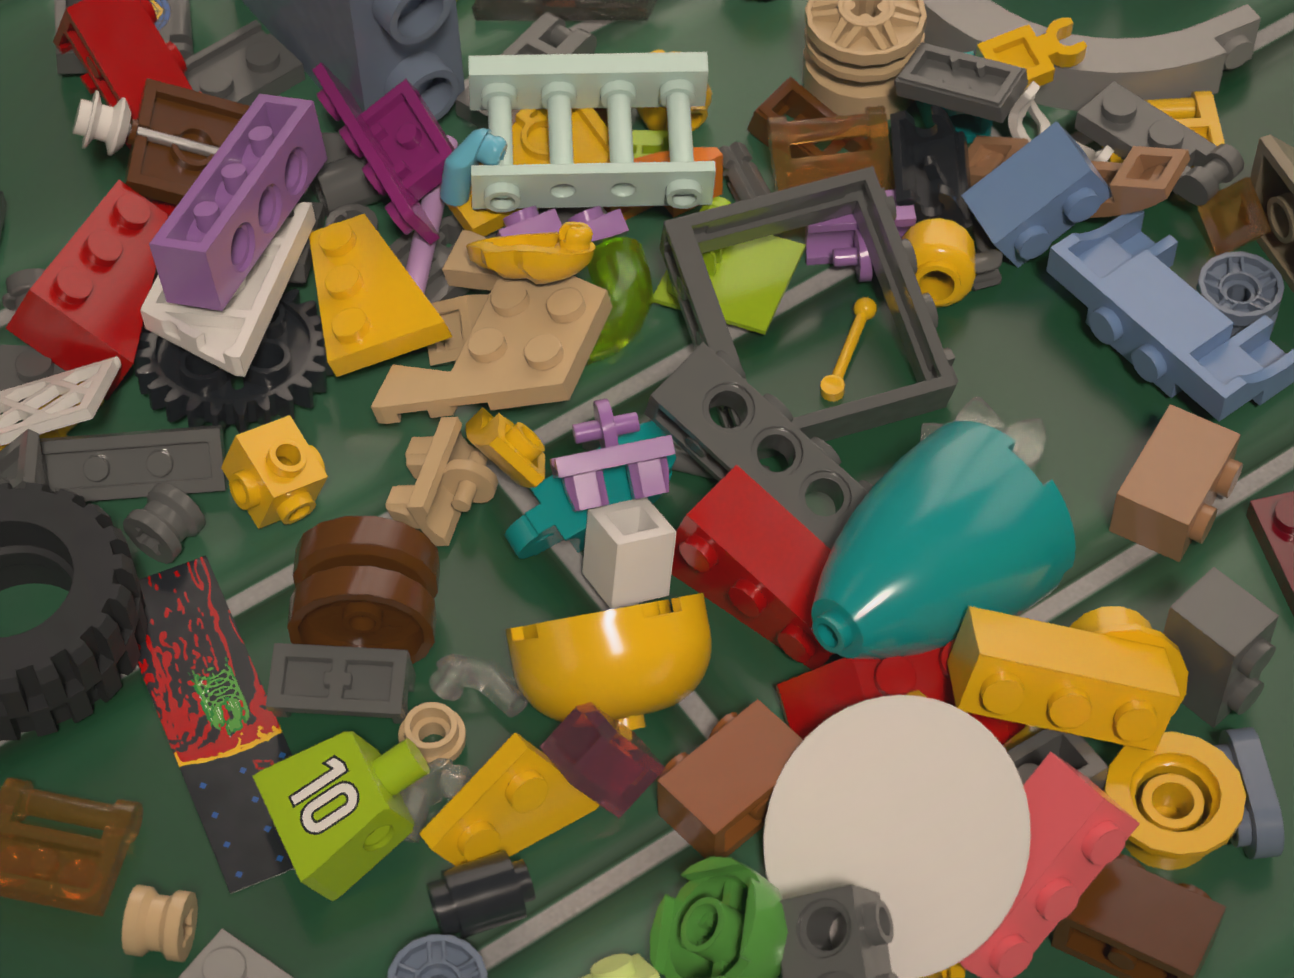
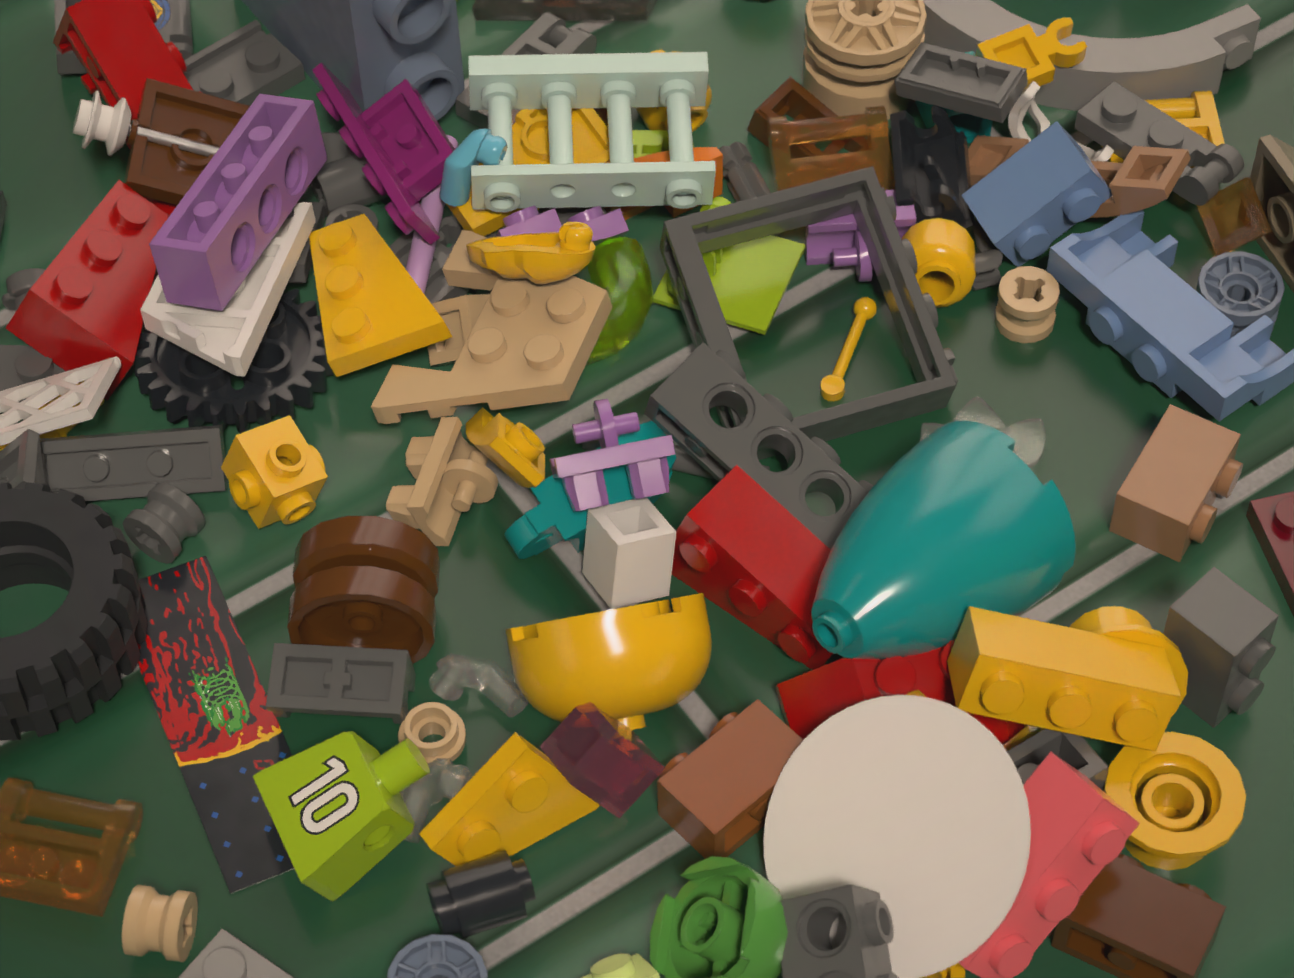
sand blue plate [1213,727,1284,860] -> none
none -> tan wheel [994,266,1060,343]

